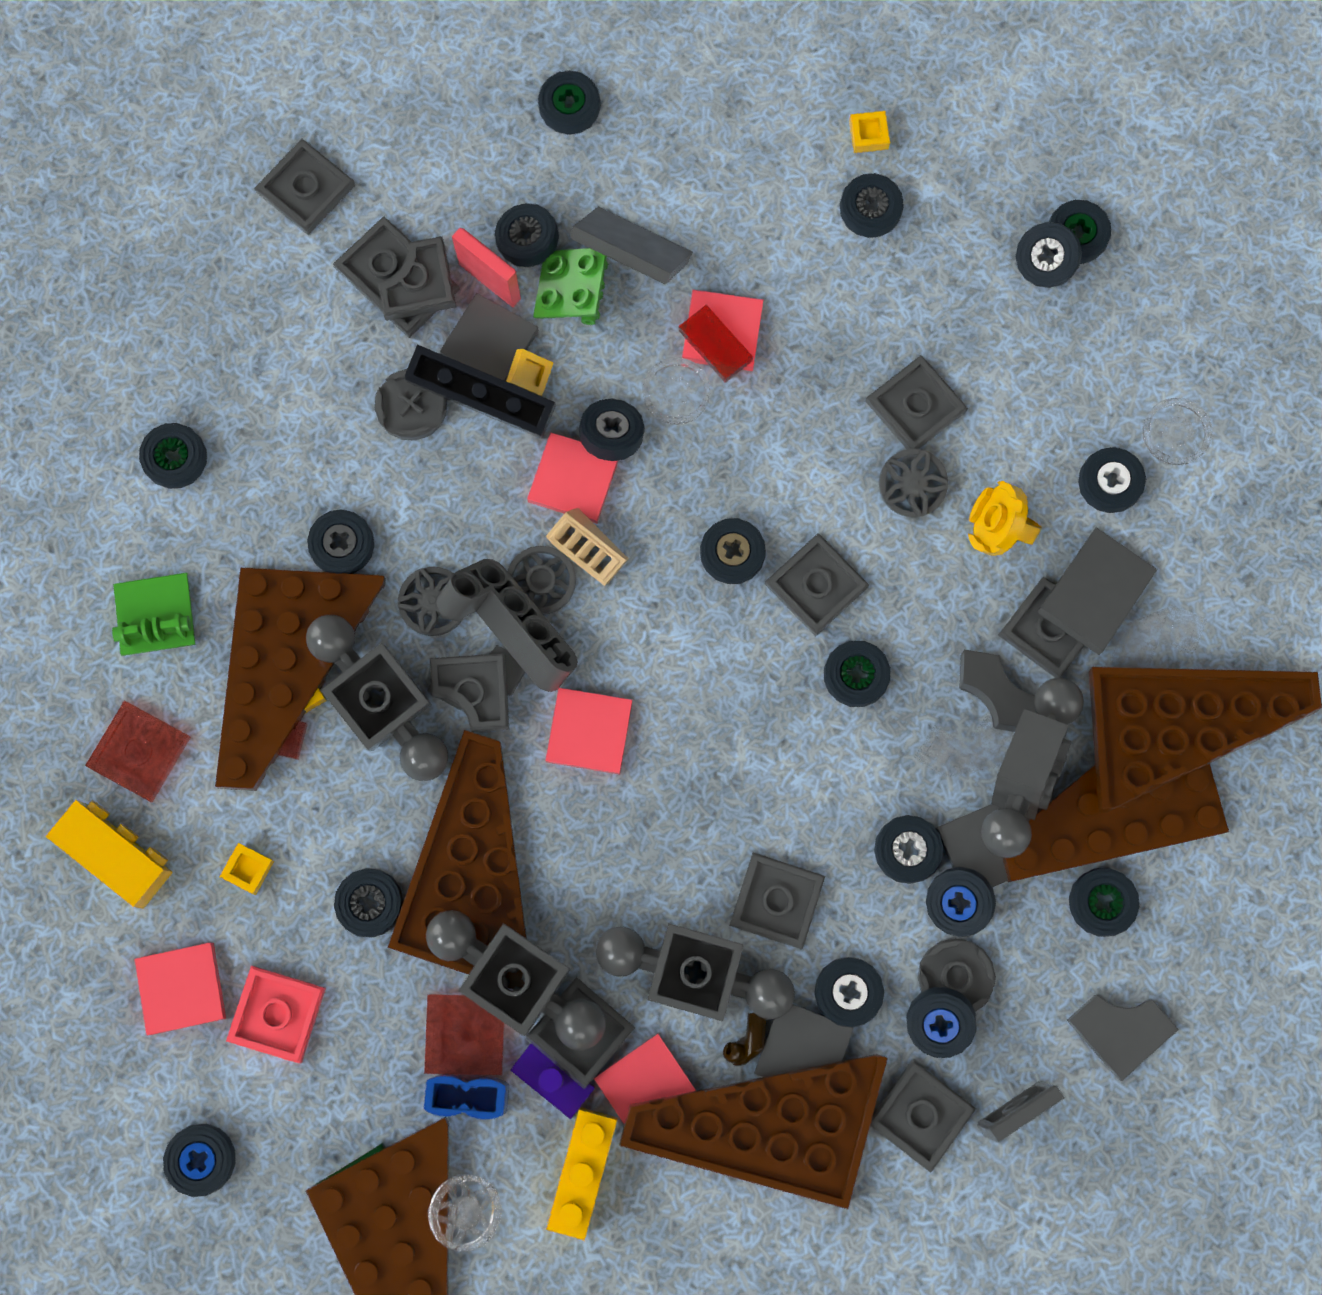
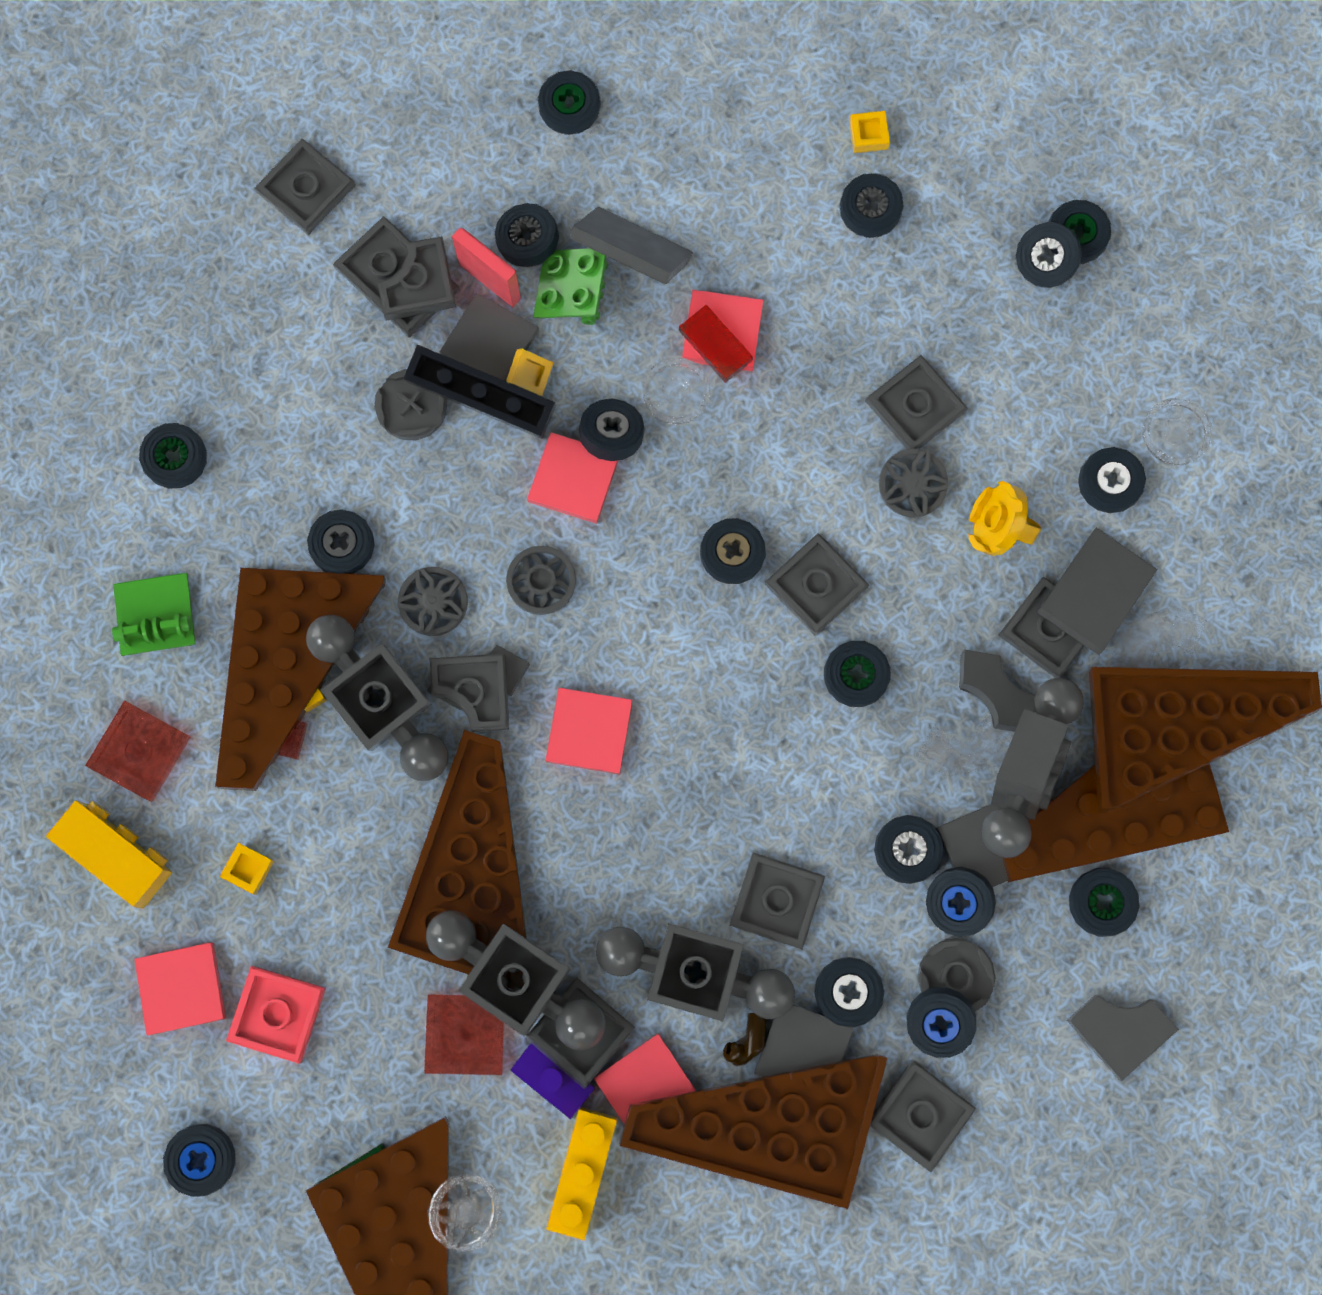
black bush [334,868,404,938] -> none
blue brick [424,1074,509,1120] -> none
dark grey beam [436,559,578,692] -> none
tan slope [546,508,629,586] -> none
dark grey tile [977,1082,1065,1143] -> none

